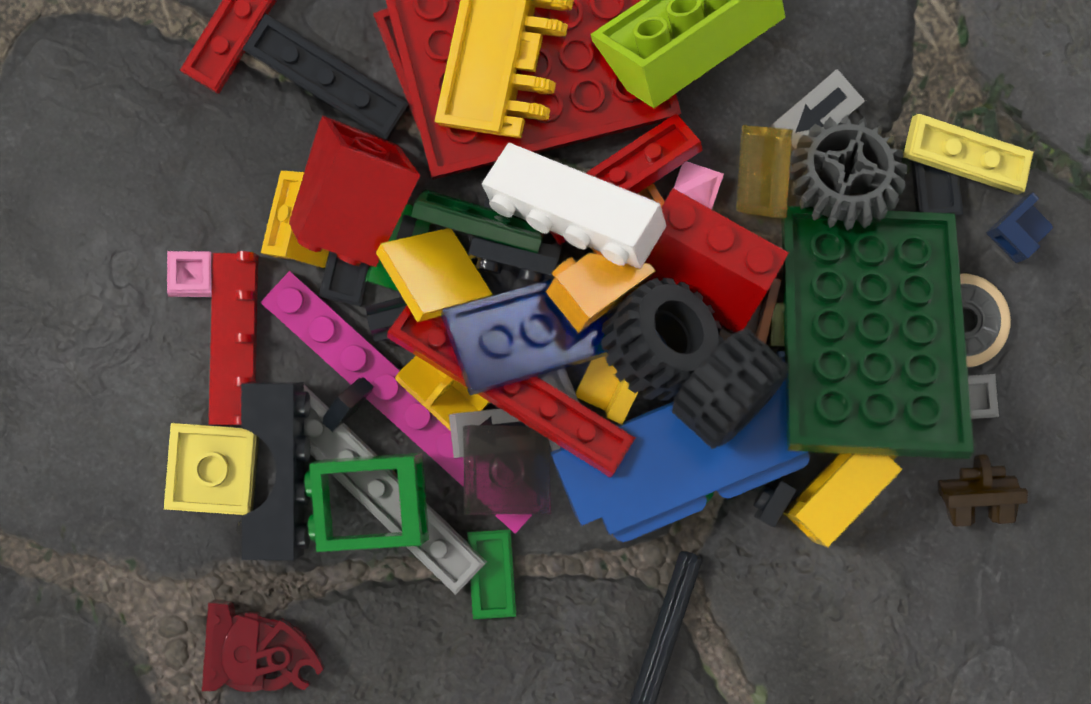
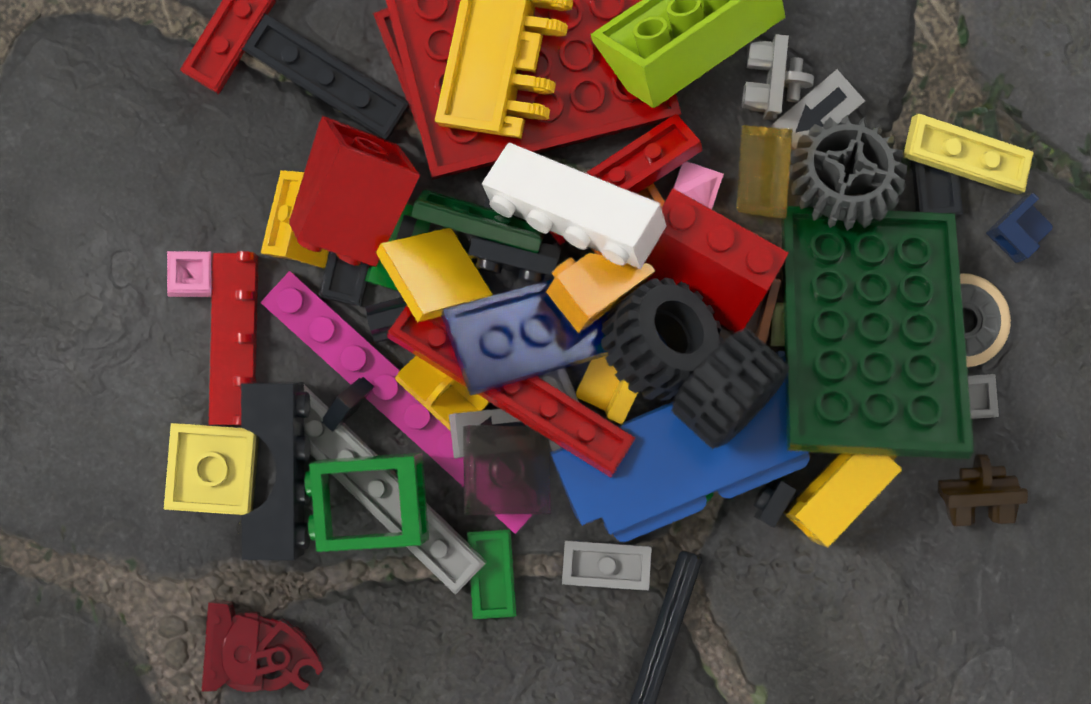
none -> light grey plate [562,540,652,591]
none -> light grey hips [742,34,814,121]

